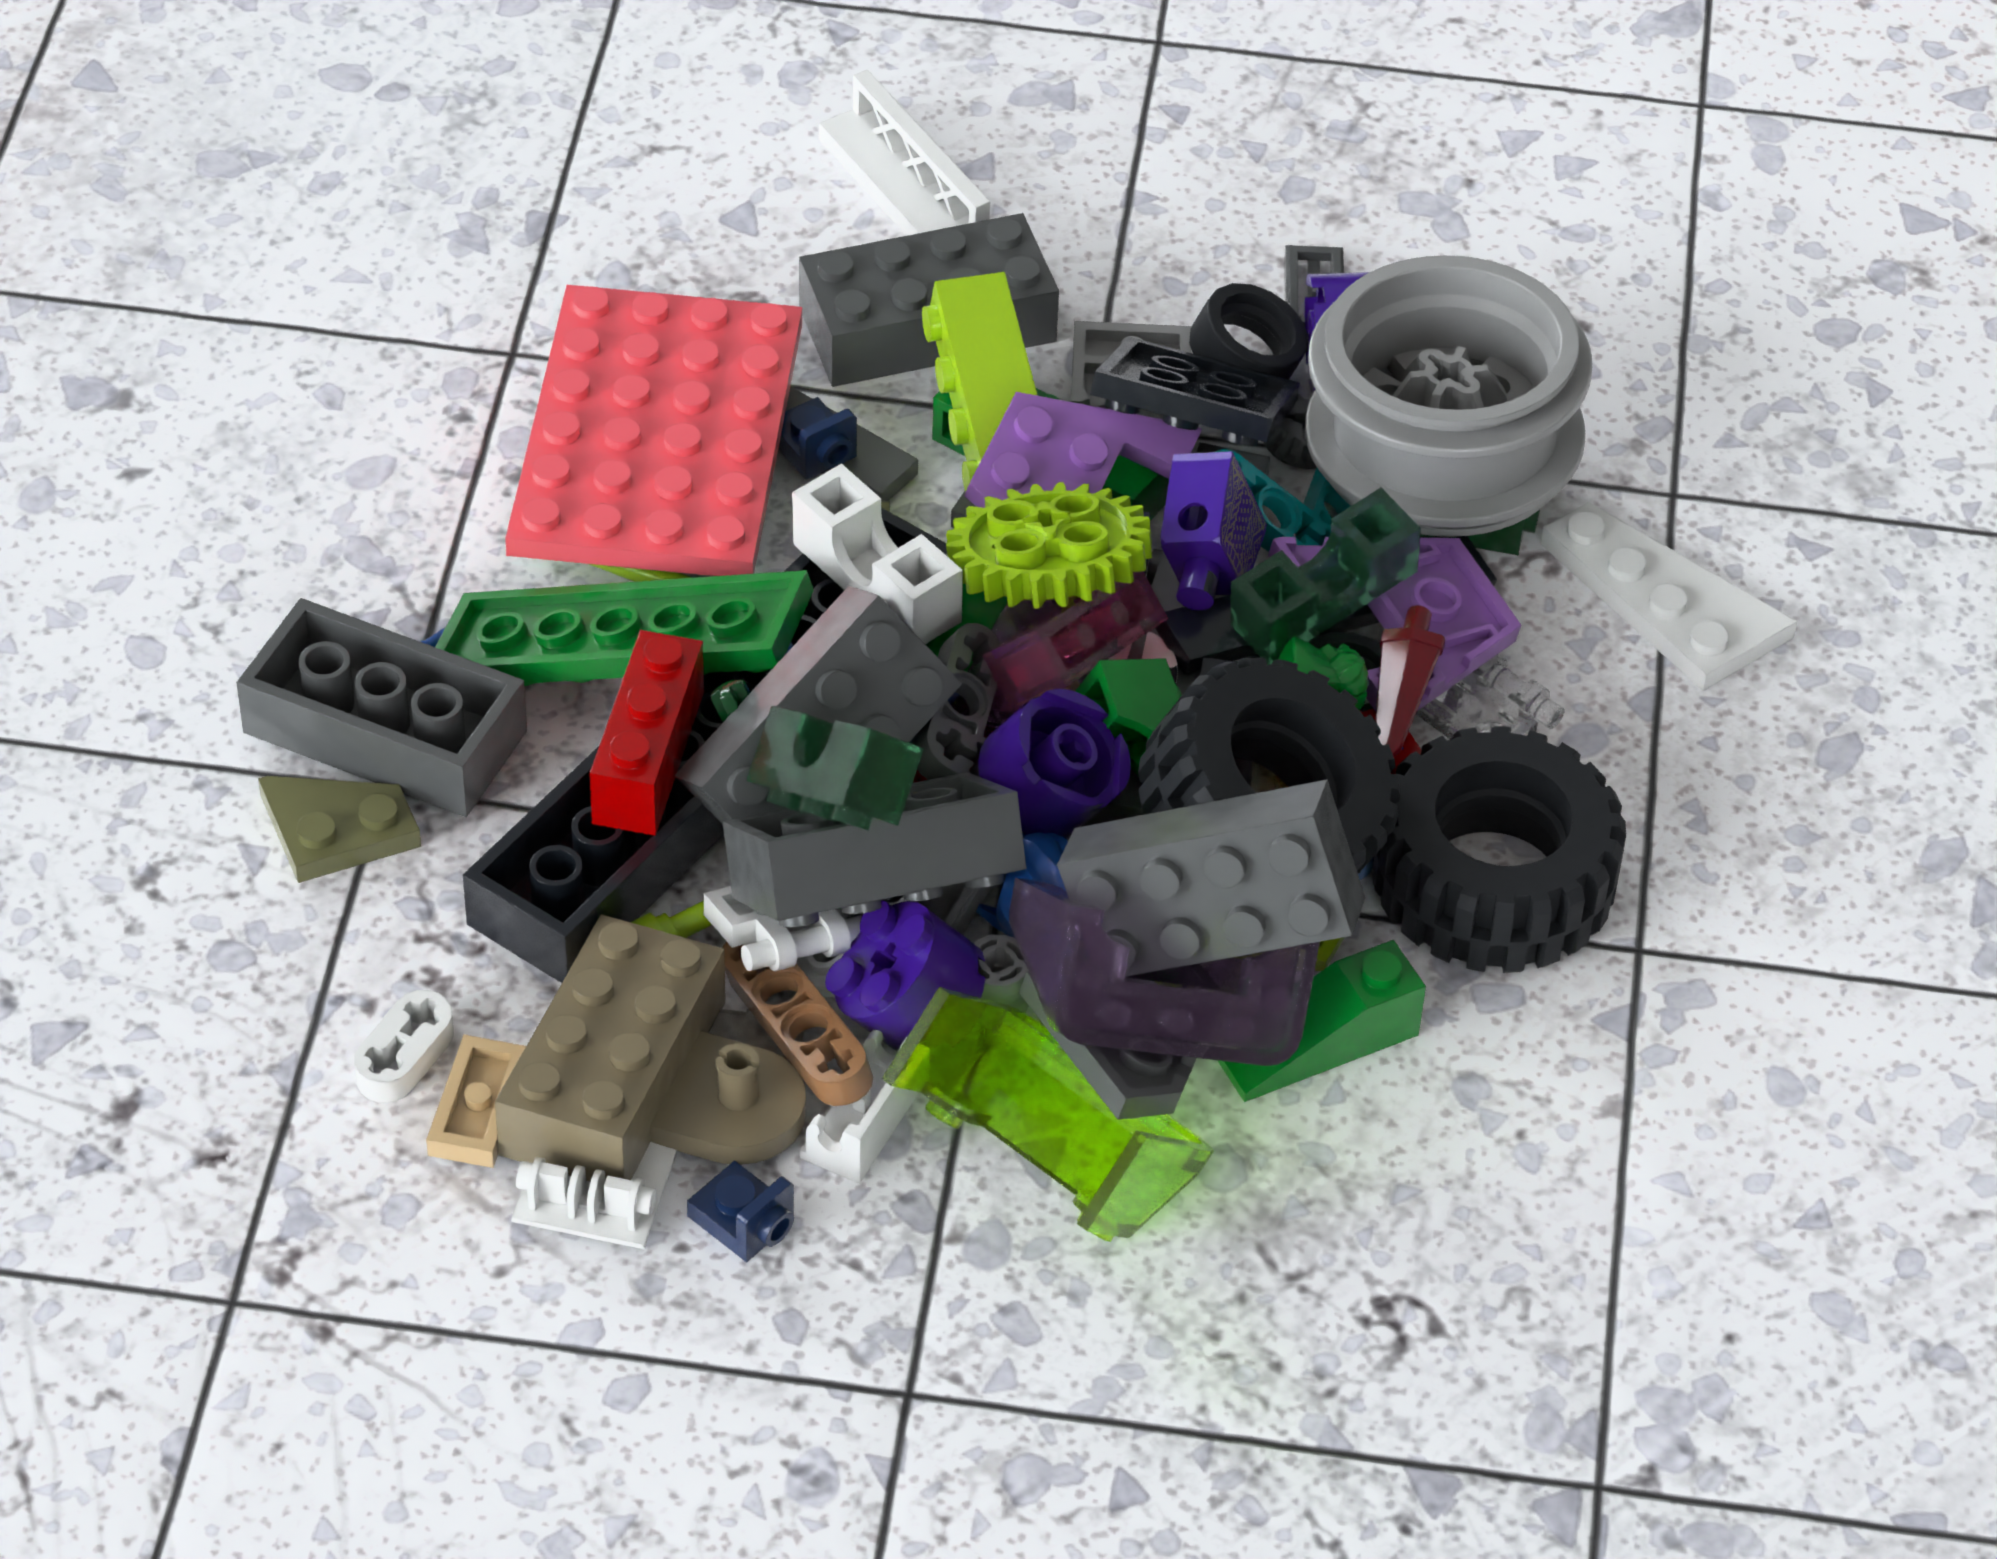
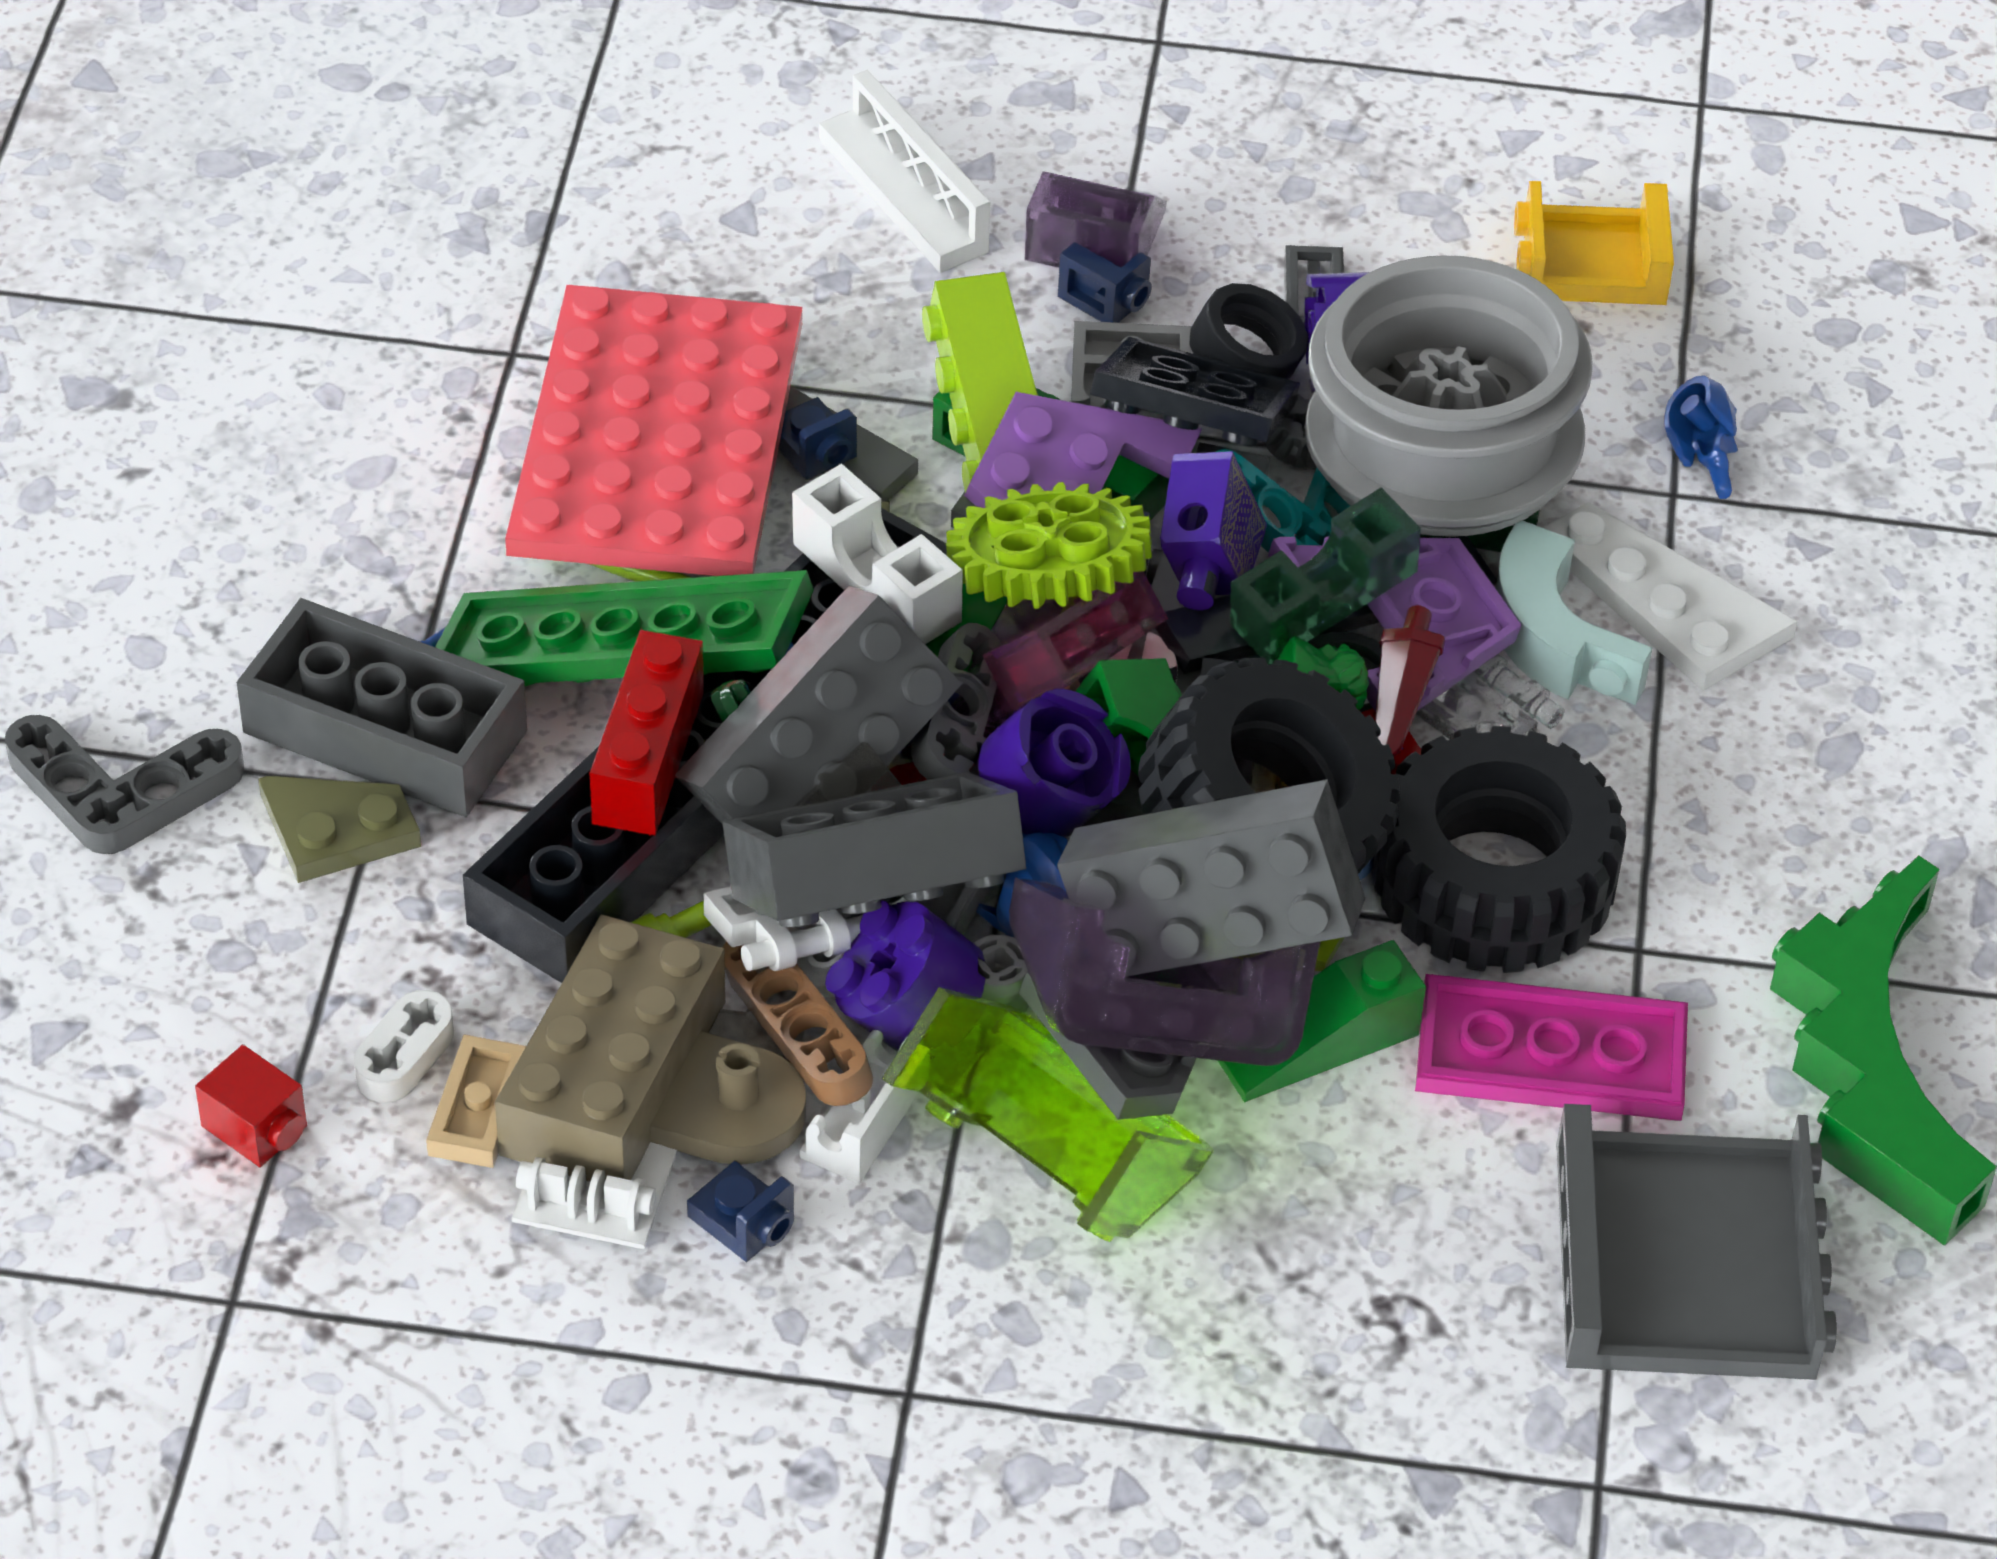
clear green arch [746,705,924,831] -> none
dark grey brick [799,213,1059,387] -> none
none -> dark grey beam [5,715,244,854]
none -> red brick [195,1044,307,1168]
none -> clear purple slope [1024,171,1167,268]
none -> dark blue bracket [1057,242,1152,323]
none -> dark pink tile [1415,974,1688,1121]
none -> light aqua arch [1496,520,1653,705]
none -> yellow panel [1514,181,1674,305]
none -> dark grey panel [1556,1104,1837,1380]
none -> blue piece [1664,375,1738,499]
none -> green arch [1770,855,1997,1246]

